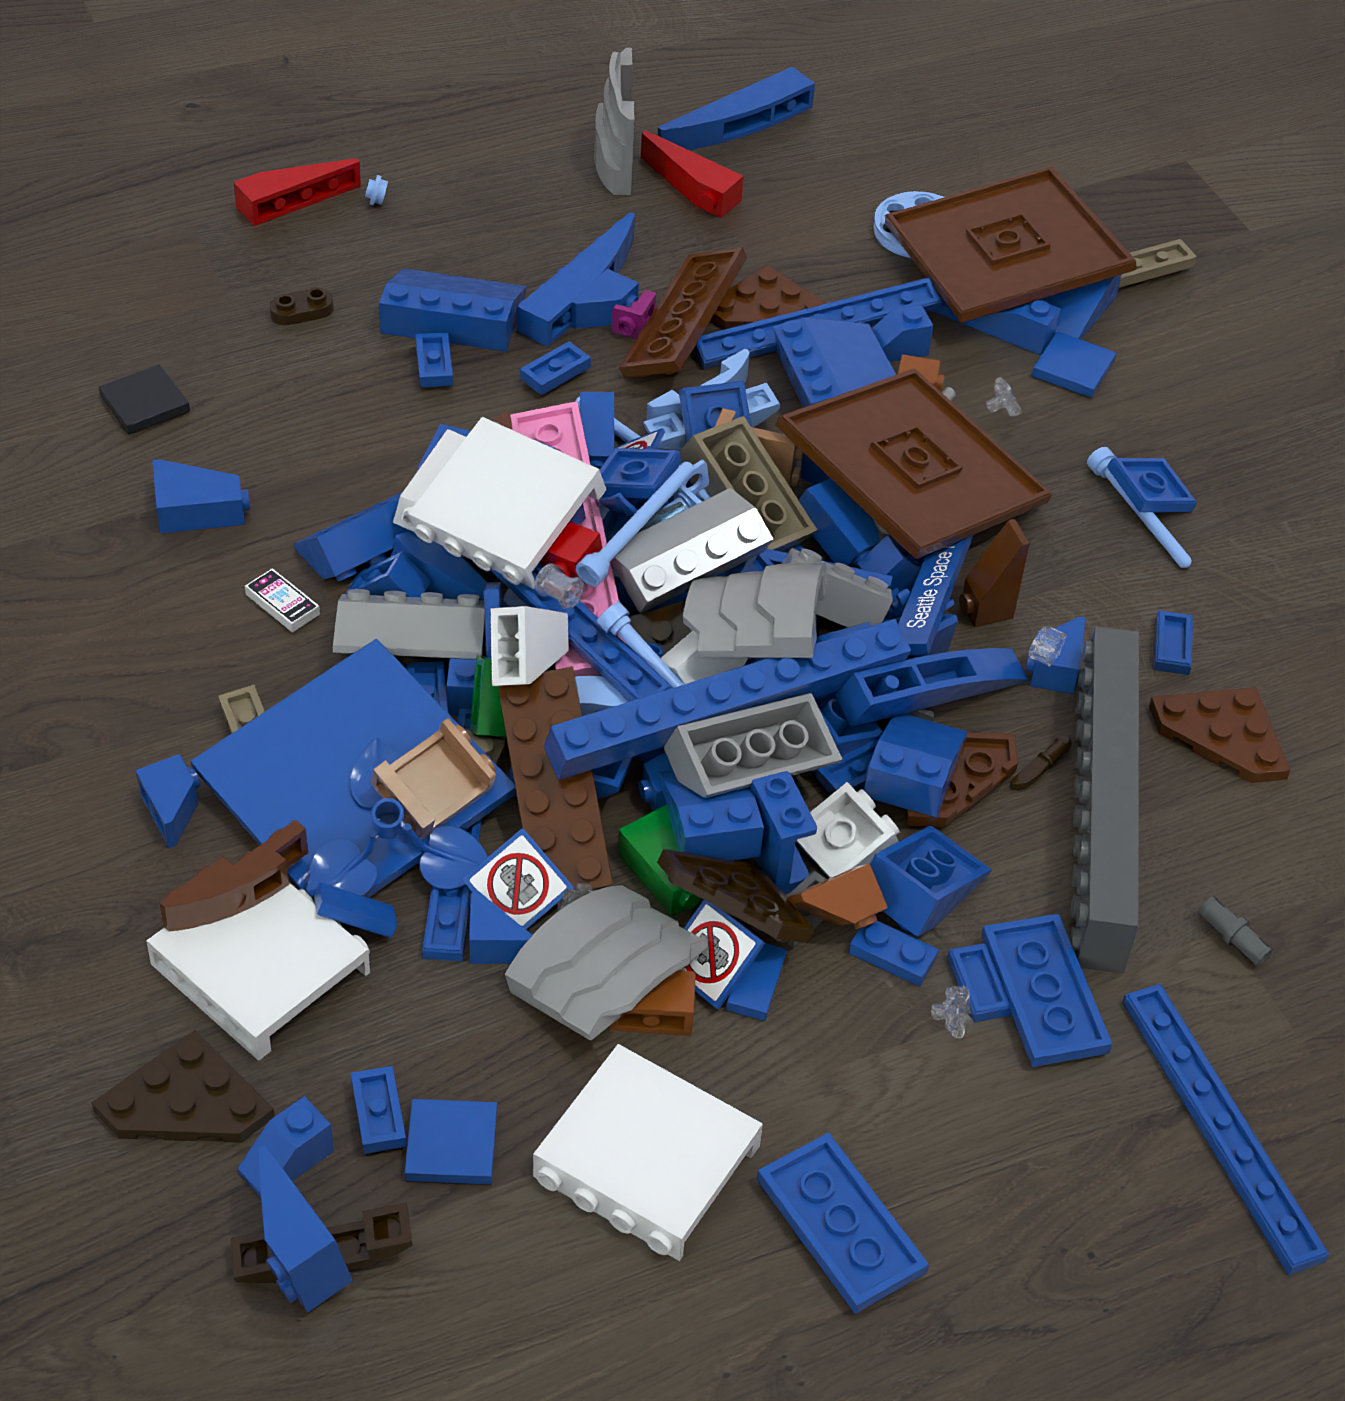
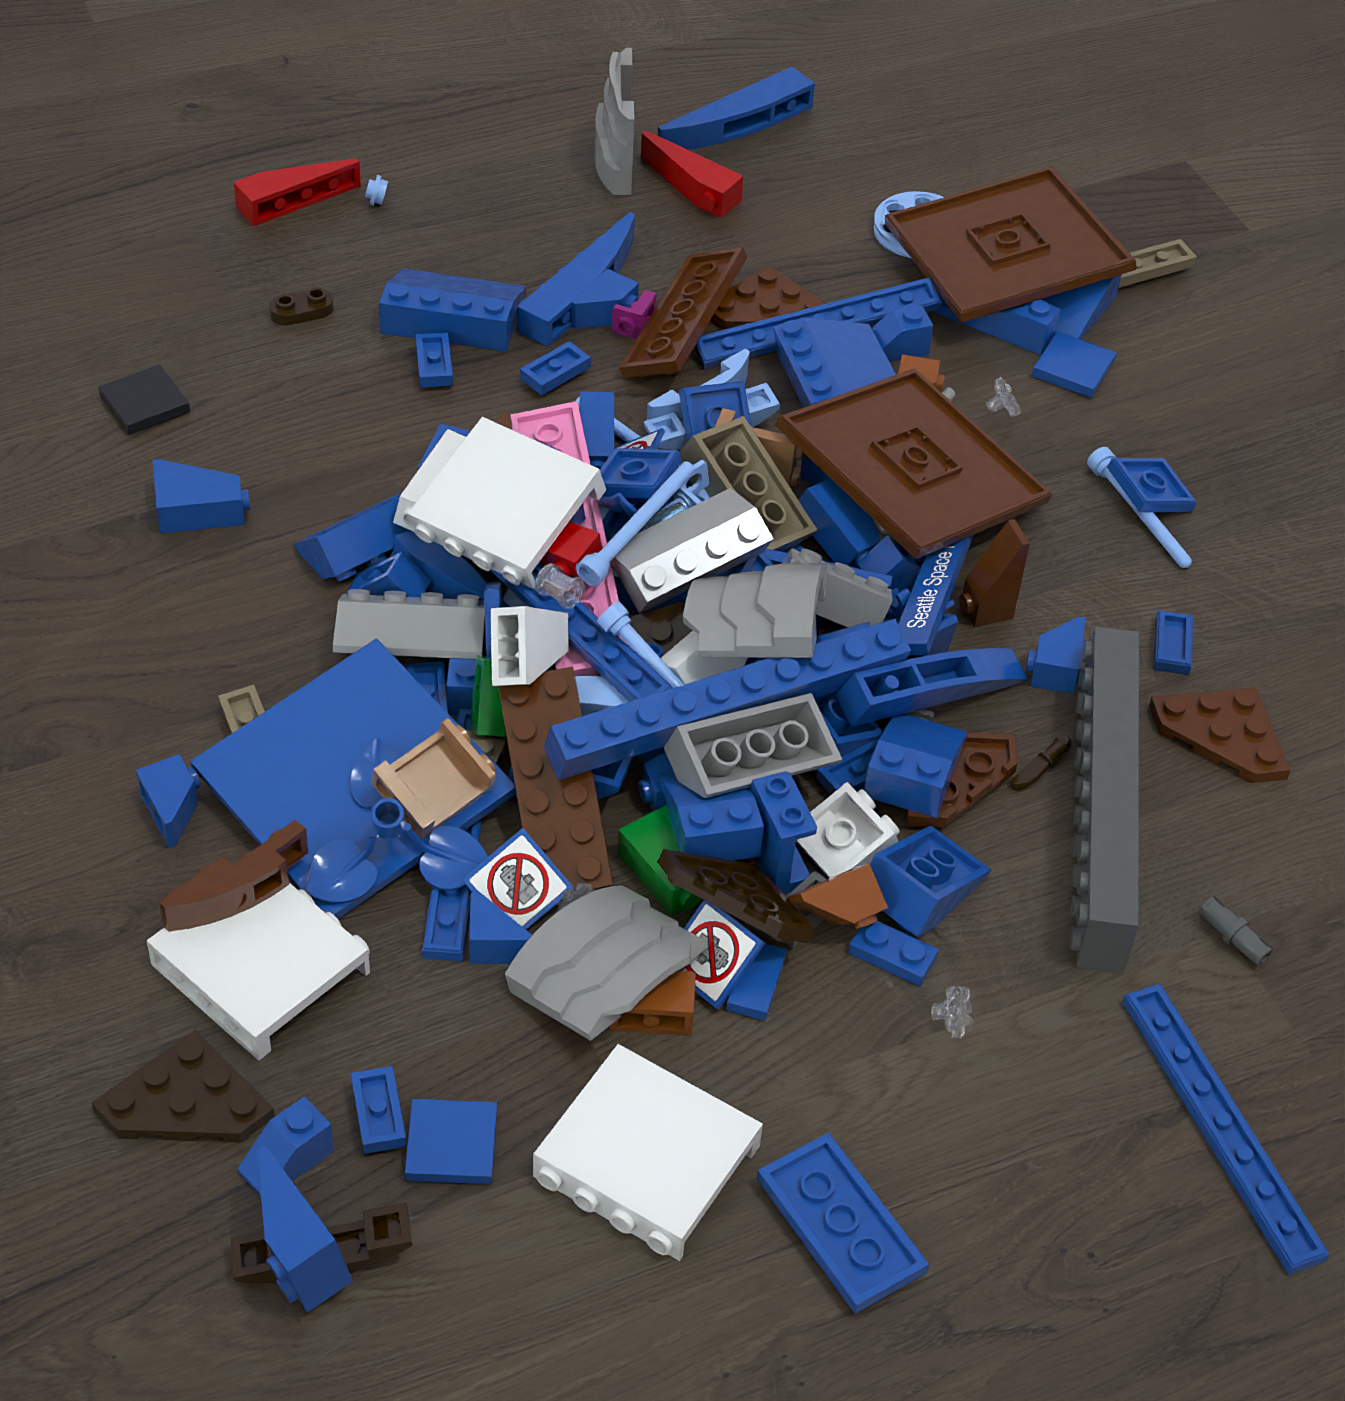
tile [245,568,320,633] -> none
blue tile [314,882,397,937] -> none
blue tile [947,943,1011,1023] -> none
blue plate [981,914,1112,1067] -> none
clear piece [1029,625,1067,667] -> none

